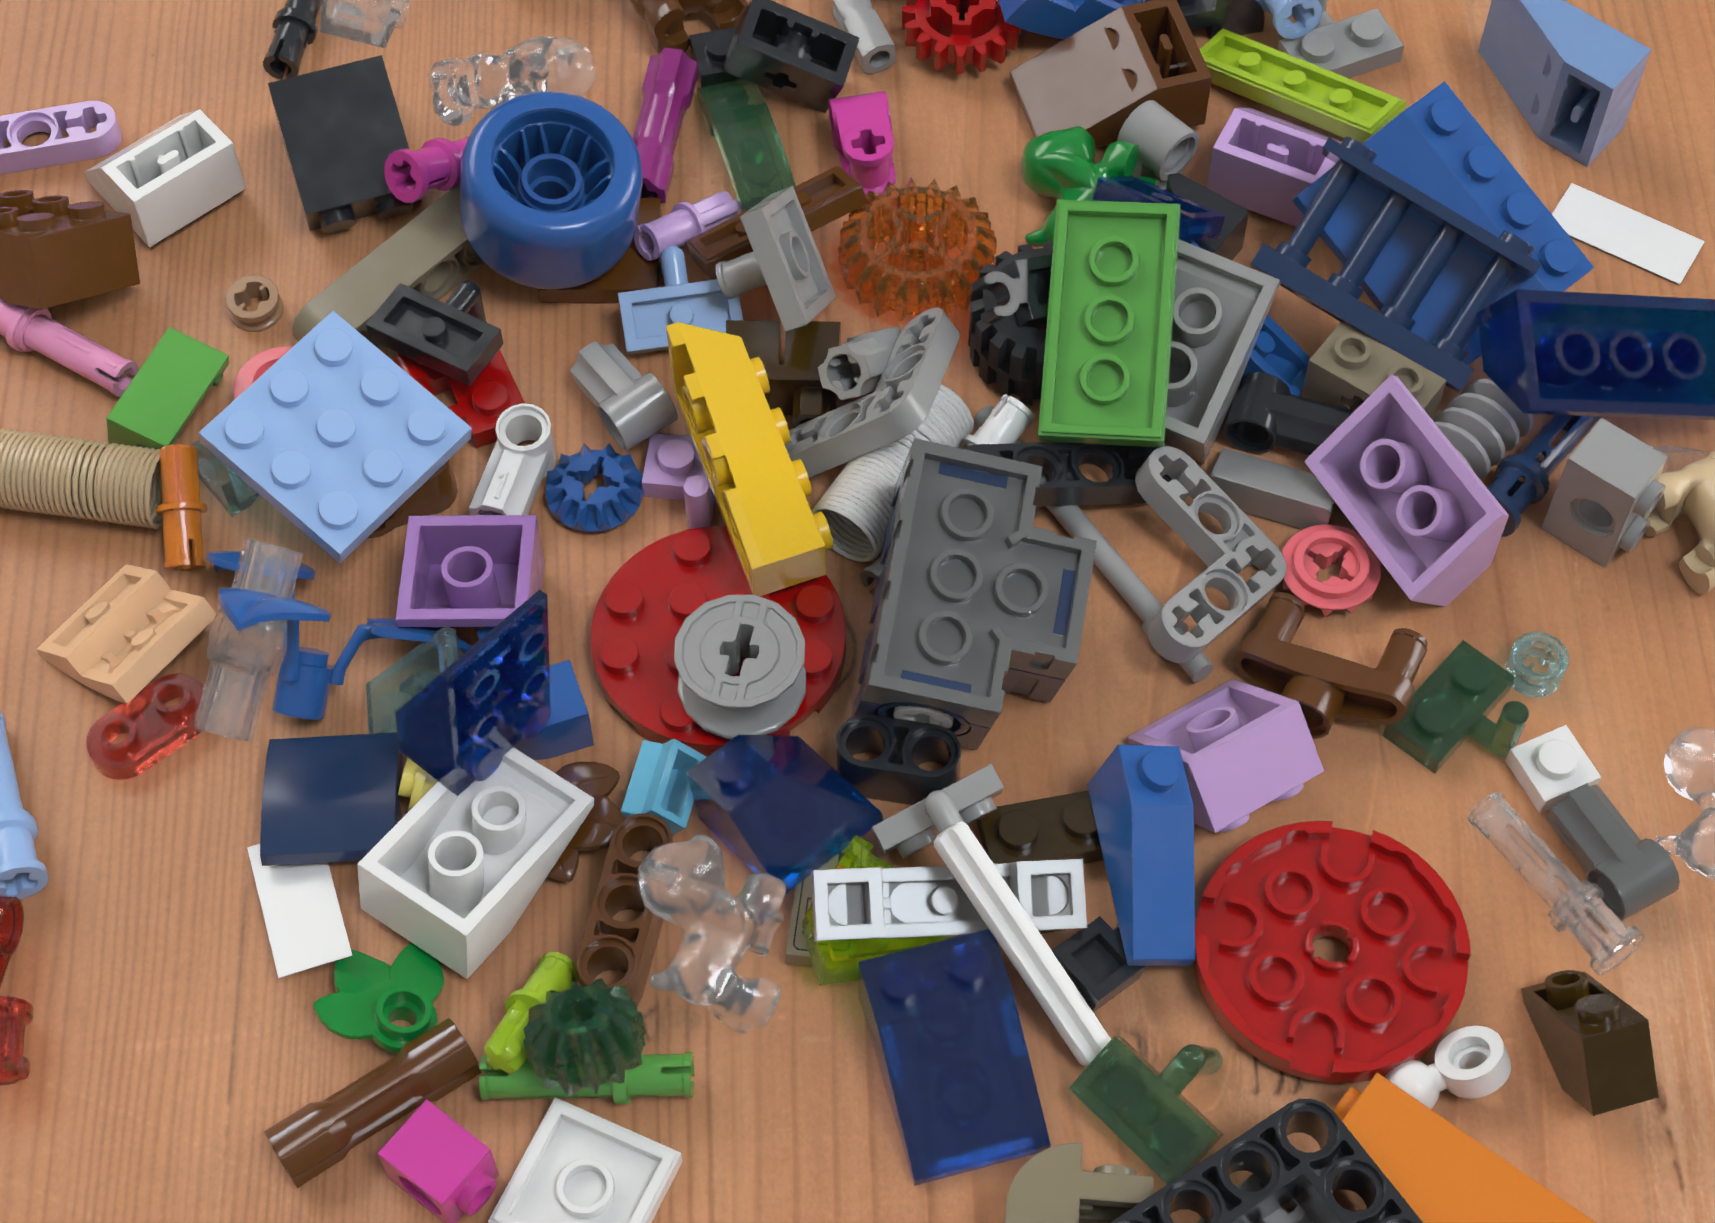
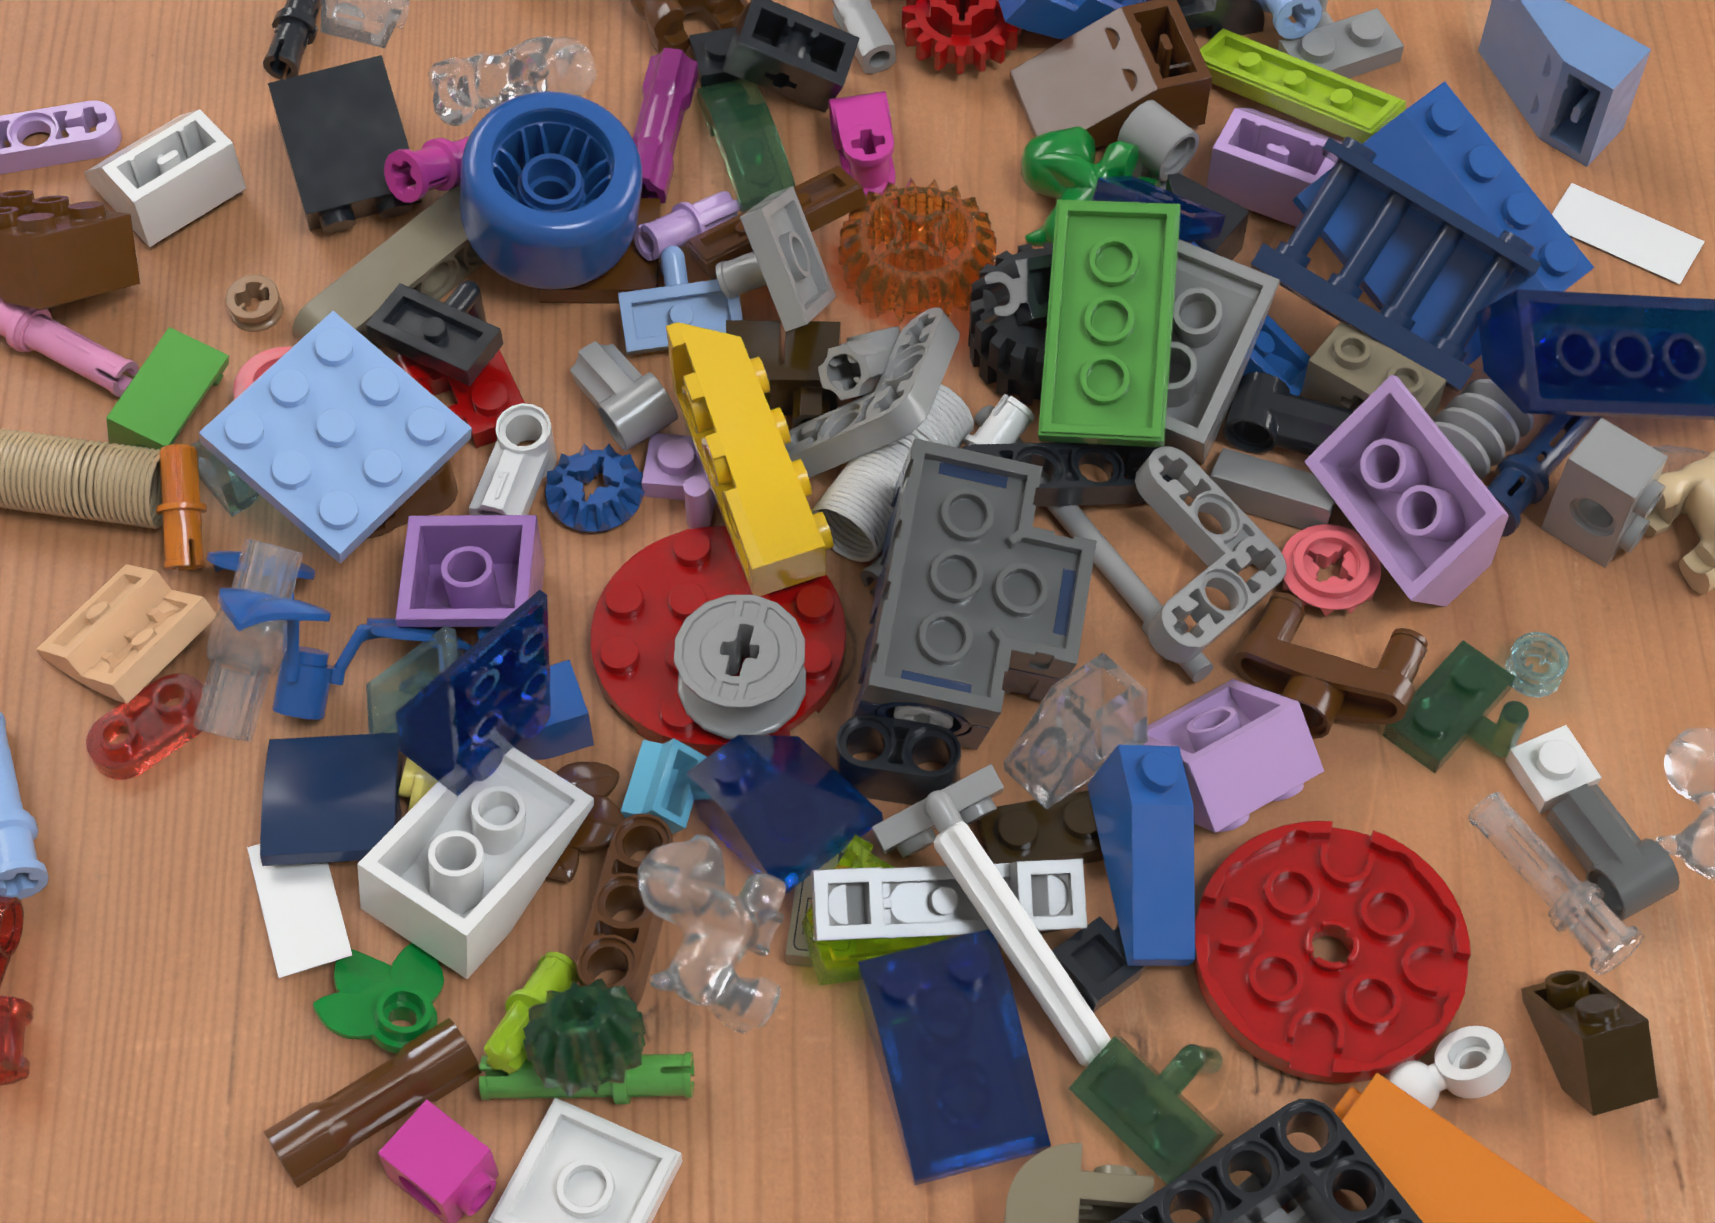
none -> clear slope [1004,652,1148,809]

